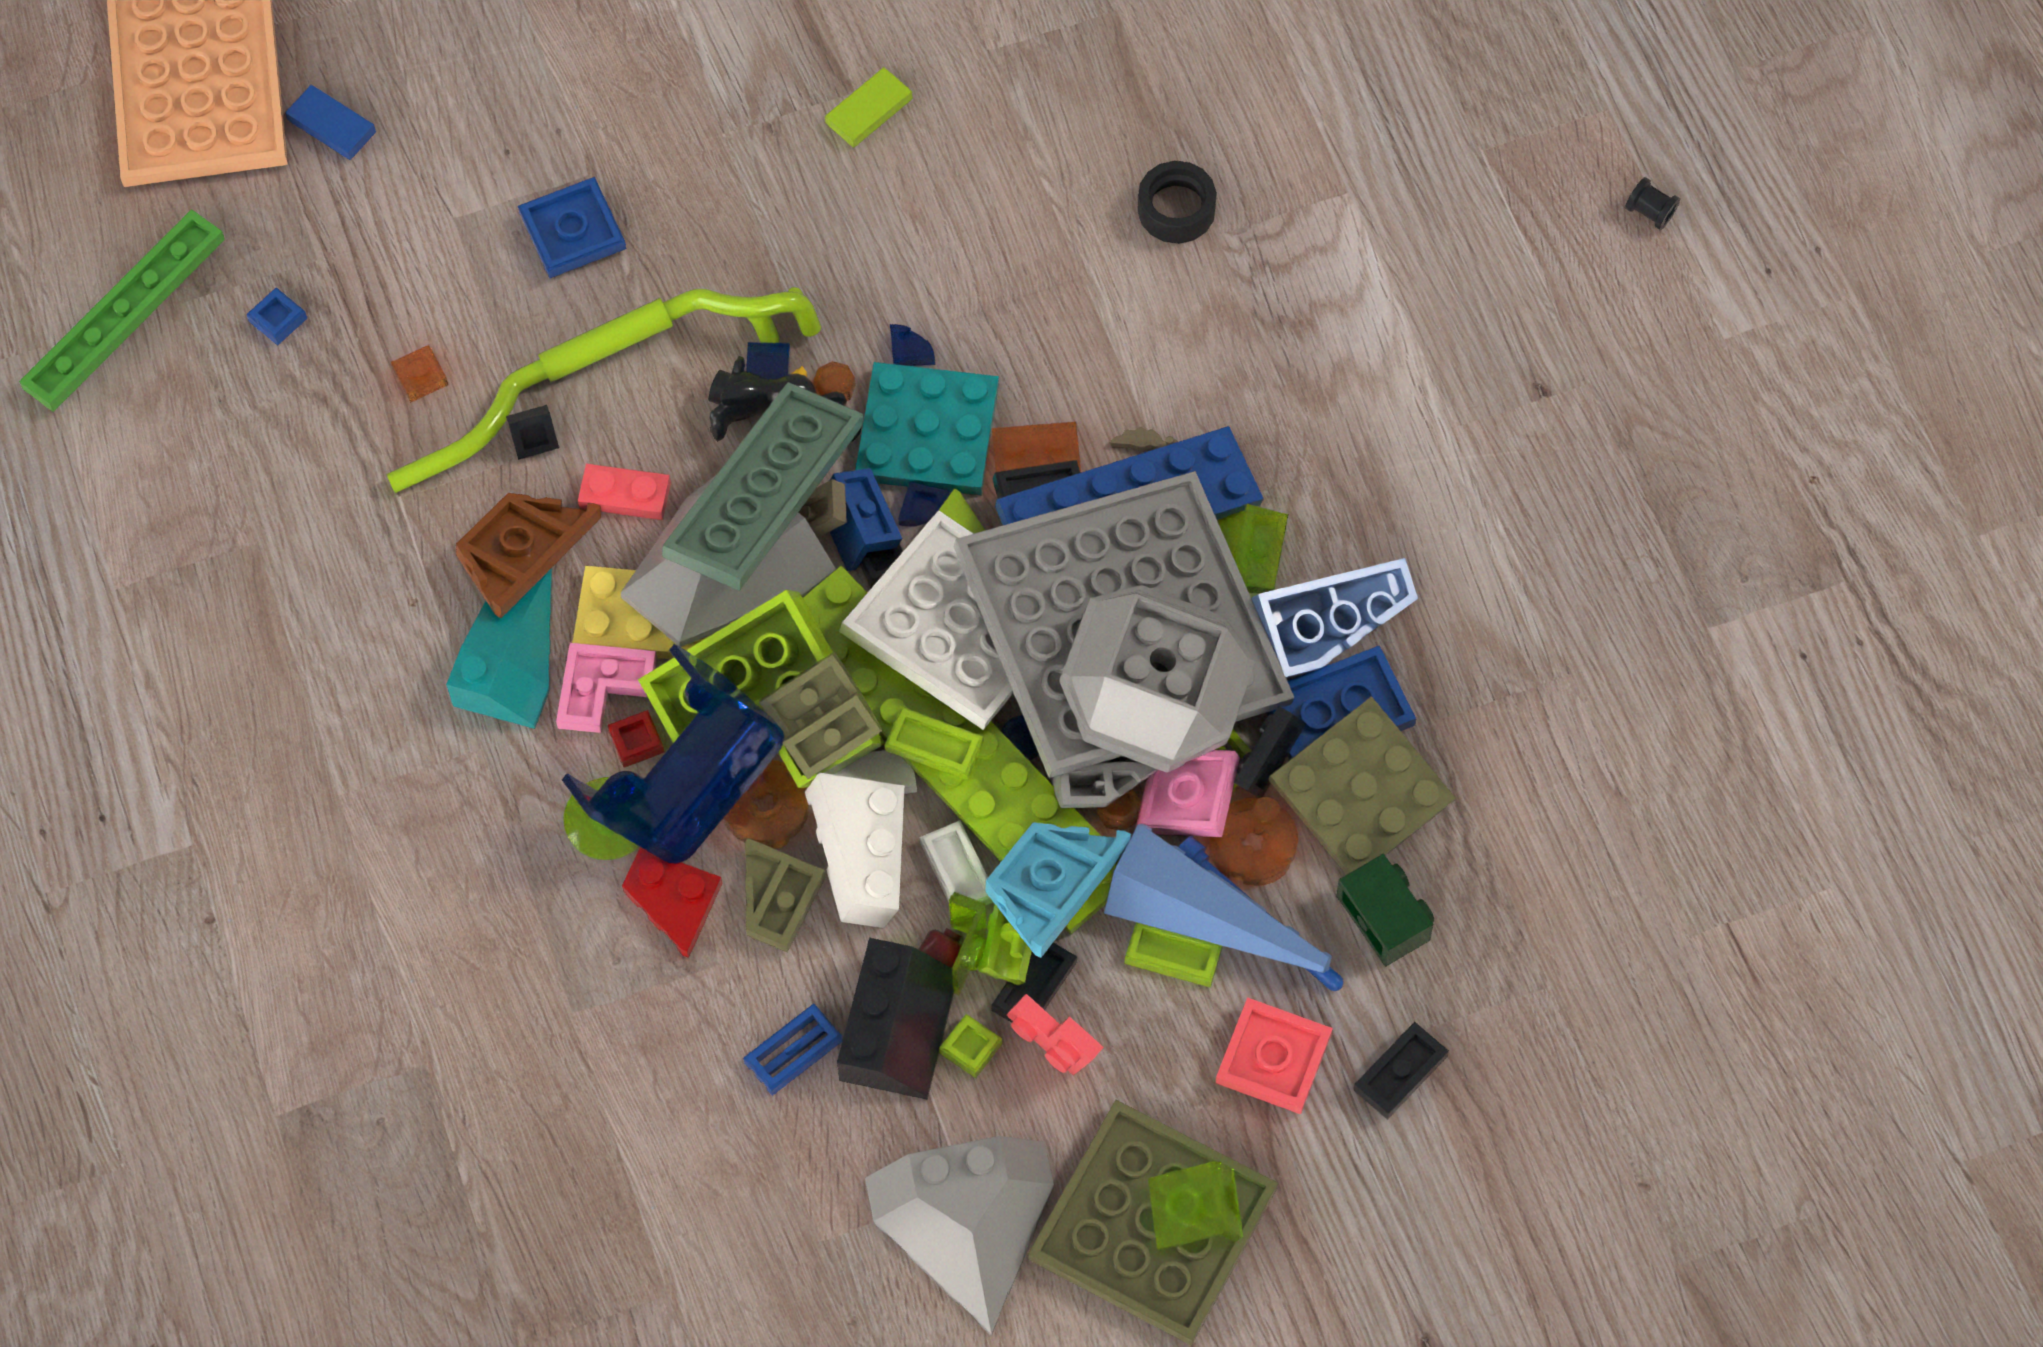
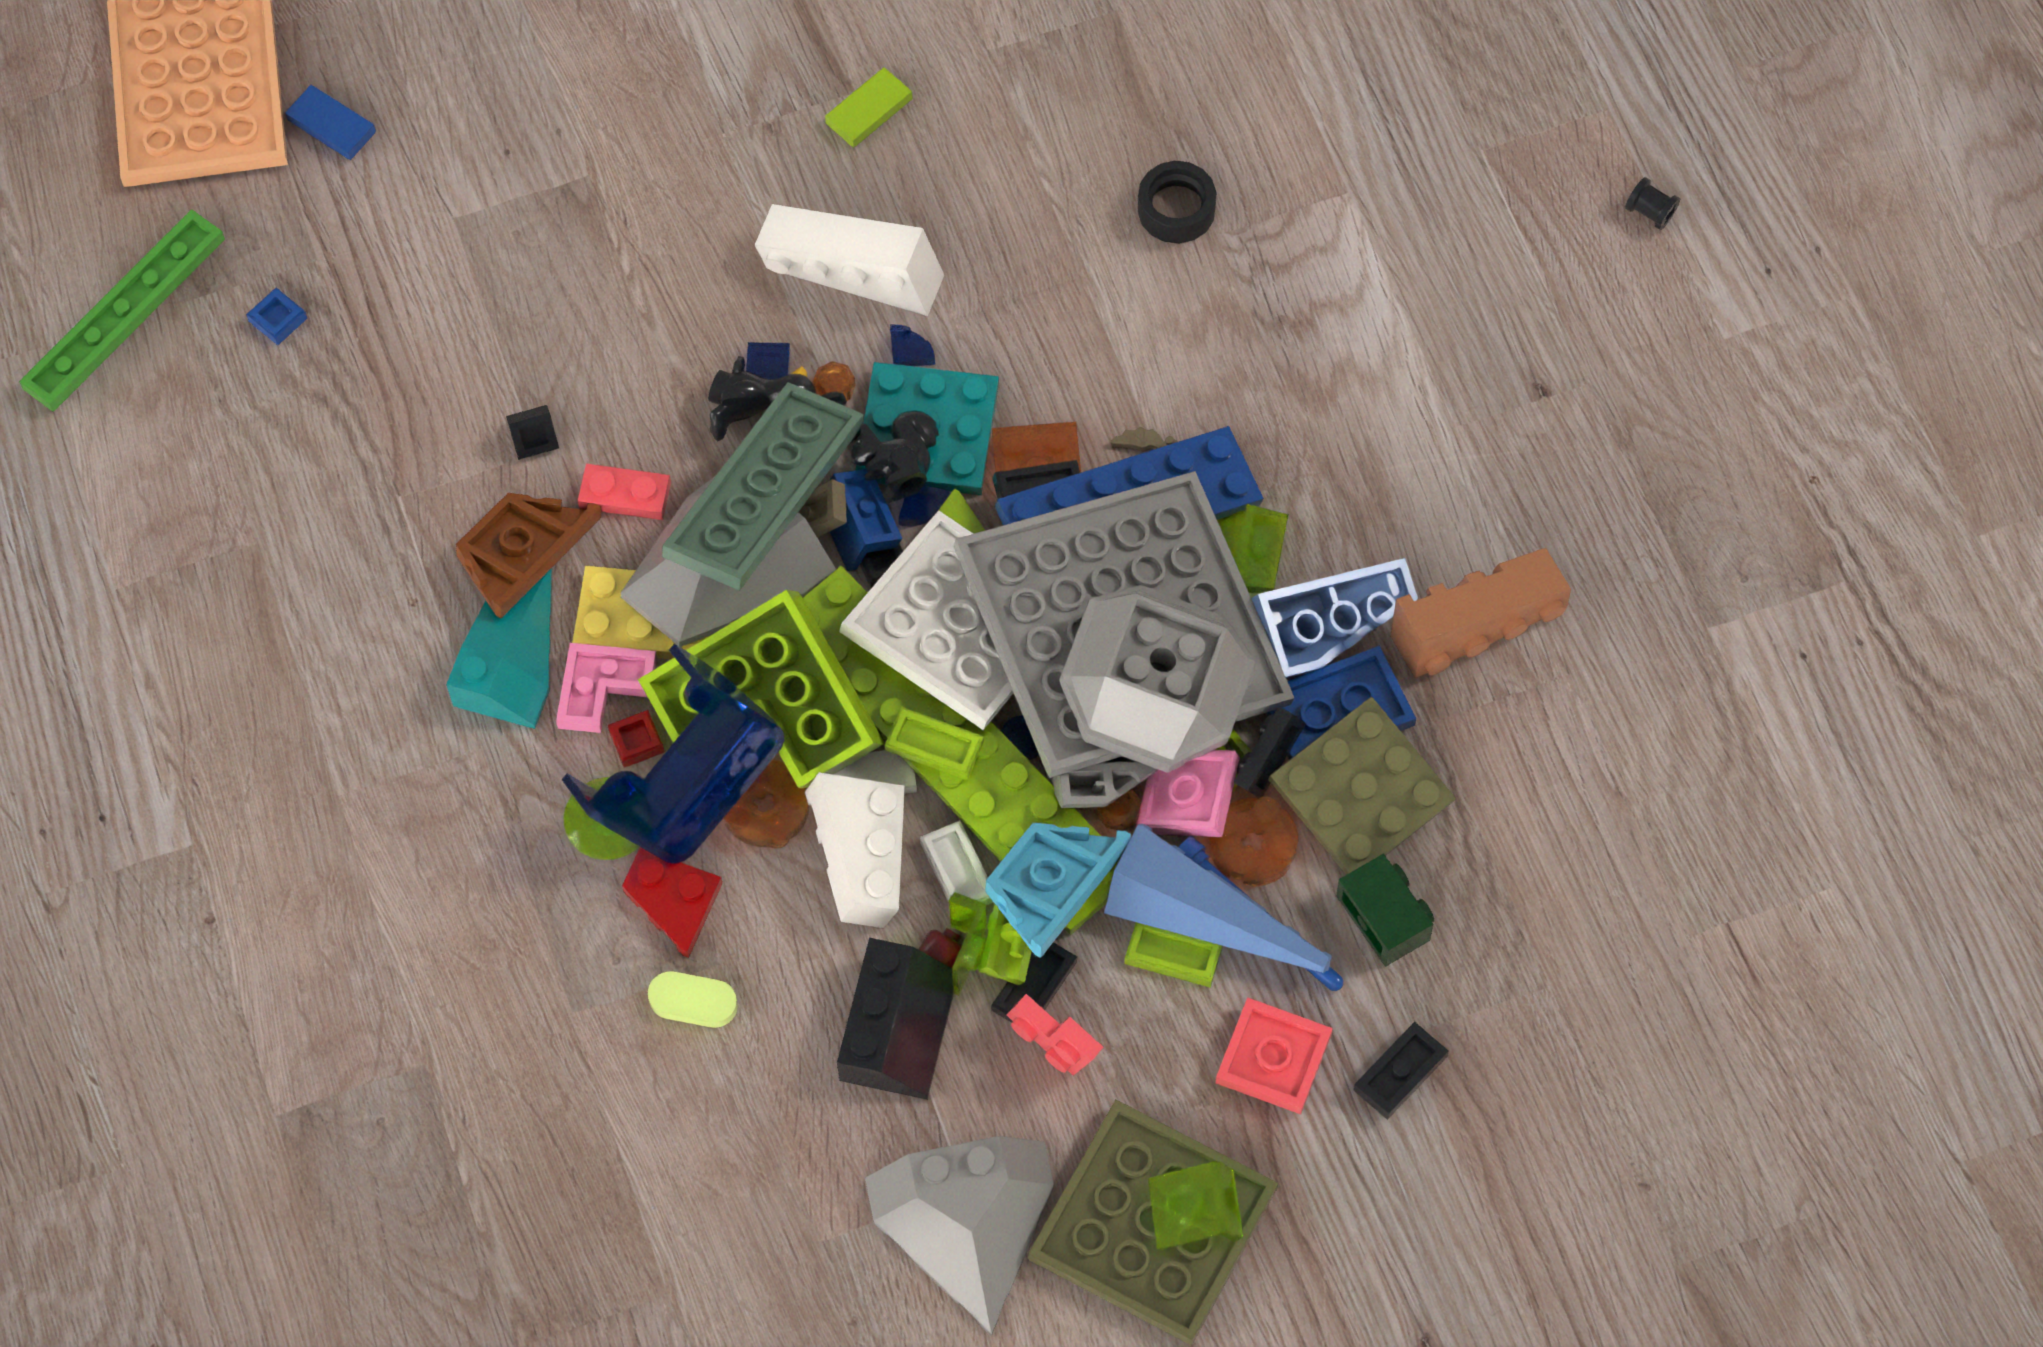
lime piece [386,287,821,493] -> none
clear orange plate [391,345,449,403] -> none
blue plate [518,177,627,279] -> none
blue tile [743,1003,843,1096] -> none
olive wing [745,838,826,953] -> none
olive slope [759,651,882,779] -> none
lime tile [939,1014,1003,1078] -> none
none -> yellowish green tile [648,971,738,1028]
none -> white wedge [755,204,944,316]
none -> black animal [850,410,939,504]
none -> nougat wedge [1390,548,1571,678]

